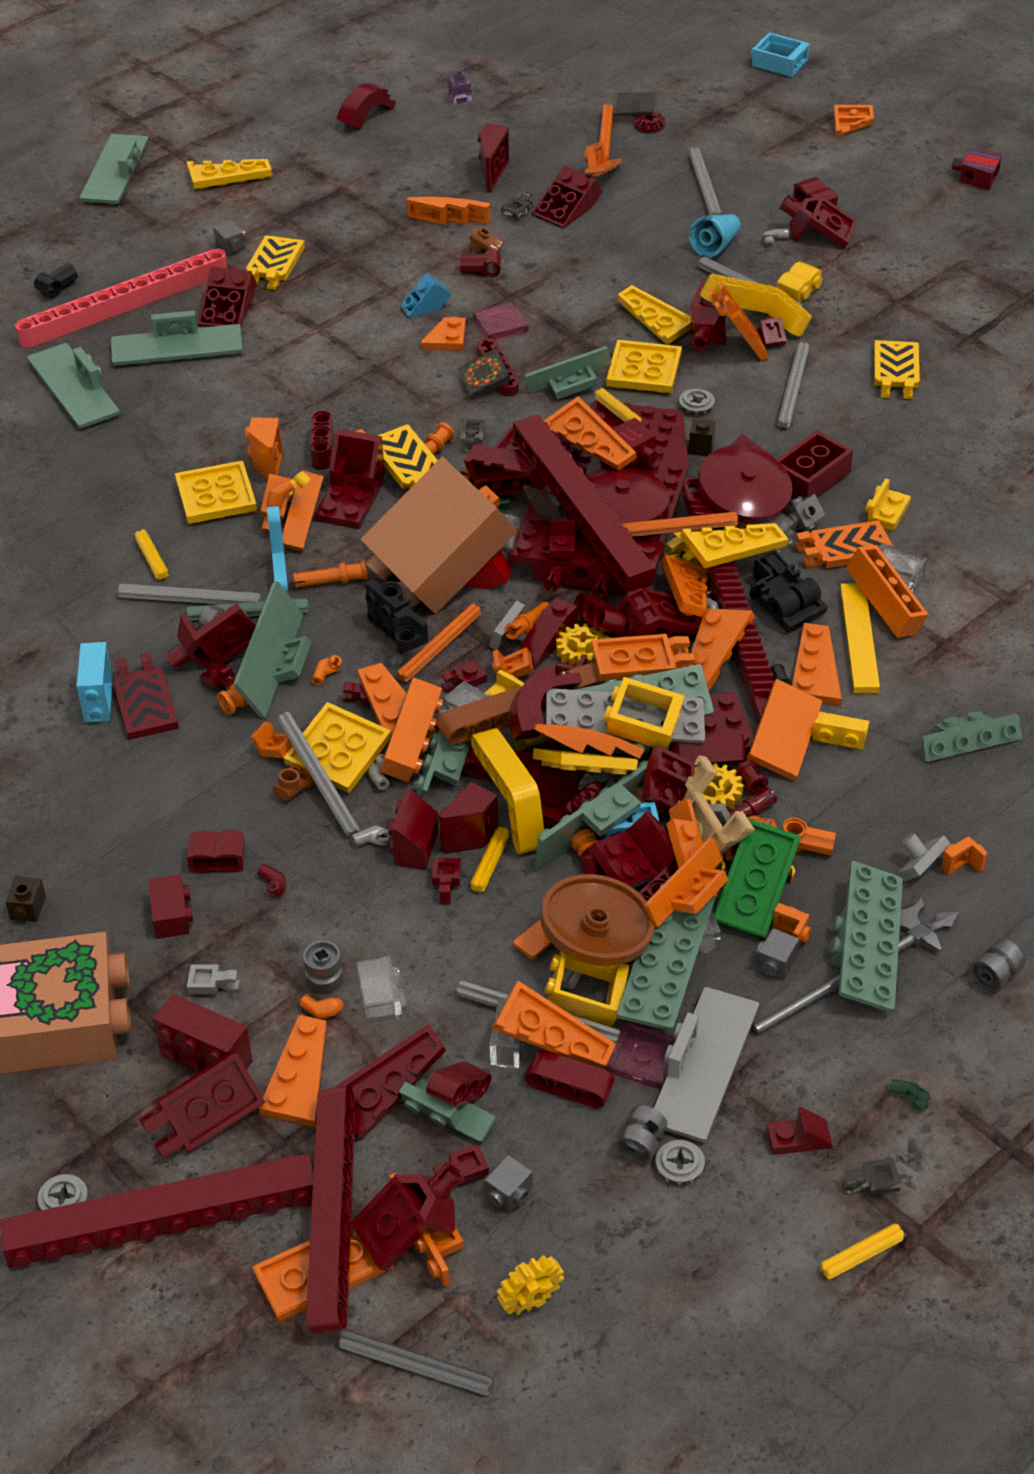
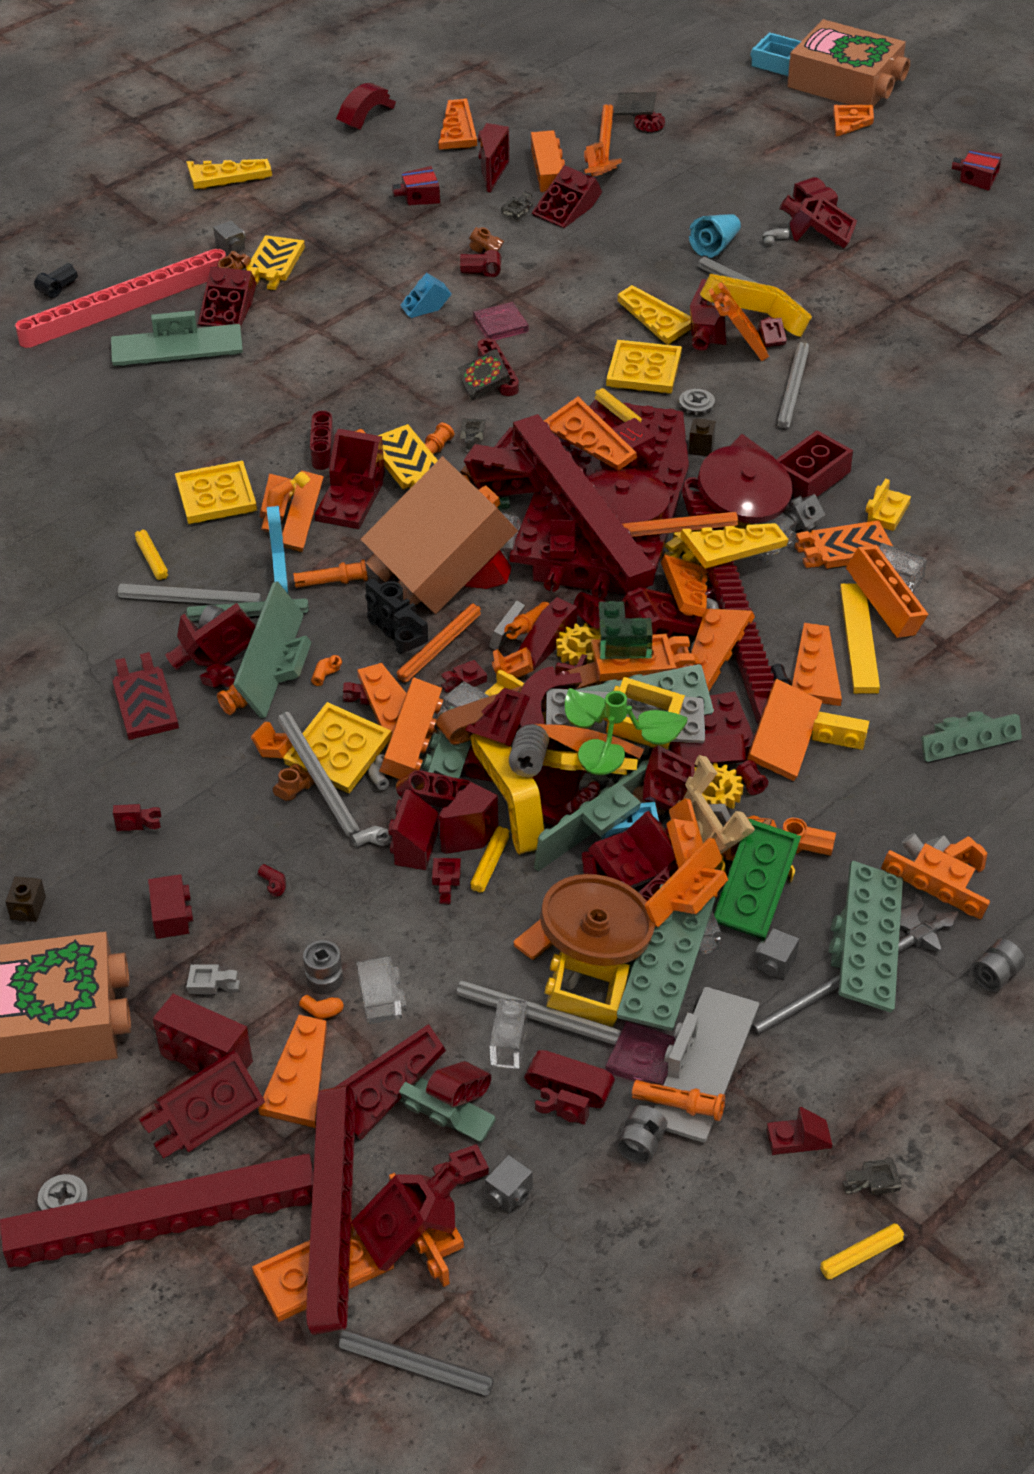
sand green bracket [27,343,120,429] -> none
medium azure window [76,642,114,723] -> none
sand green bracket [80,134,149,205] -> none
dark red brick [187,830,245,873] -> none
orange slope [245,417,283,479] -> none
orange slope [406,197,491,225] -> none
orange wing [421,317,466,351] -> none
clear purple brick [447,71,472,104] -> none
orange wing [491,981,616,1069] -> none
yellow gear [497,1255,564,1315] -> none
clear smoke piece [523,484,576,528] -> none
sand green bracket [525,346,611,399] -> none
orange wheel [571,829,599,862] -> none
light grey gear [655,1140,705,1185] -> none
light grey axle [689,147,721,215] -> none
dark red pin [729,787,777,817] -> none
black plate [749,549,828,633] -> none
orange bracket [772,903,812,948] -> none
yellow brick [777,261,823,302] -> none
yellow tile [874,340,920,399] -> none
clear green arm [890,1079,931,1110] -> none
none -> dark red plate [113,804,162,831]
none -> dark orange plate [218,251,251,270]
none -> dark red torso [392,166,440,205]
none -> dark red beam [396,770,470,808]
none -> orange wing [439,99,477,150]
none -> dark red wing [465,688,530,747]
none -> flat silver piece [509,724,549,777]
none -> orange brick [531,130,565,192]
none -> dark red plate [535,1088,589,1125]
none -> bright green plant [565,688,688,775]
none -> clear green brick [598,601,653,659]
none -> orange pin [632,1080,725,1121]
none -> nougat brick [788,19,910,107]
none -> orange bracket [881,843,990,919]

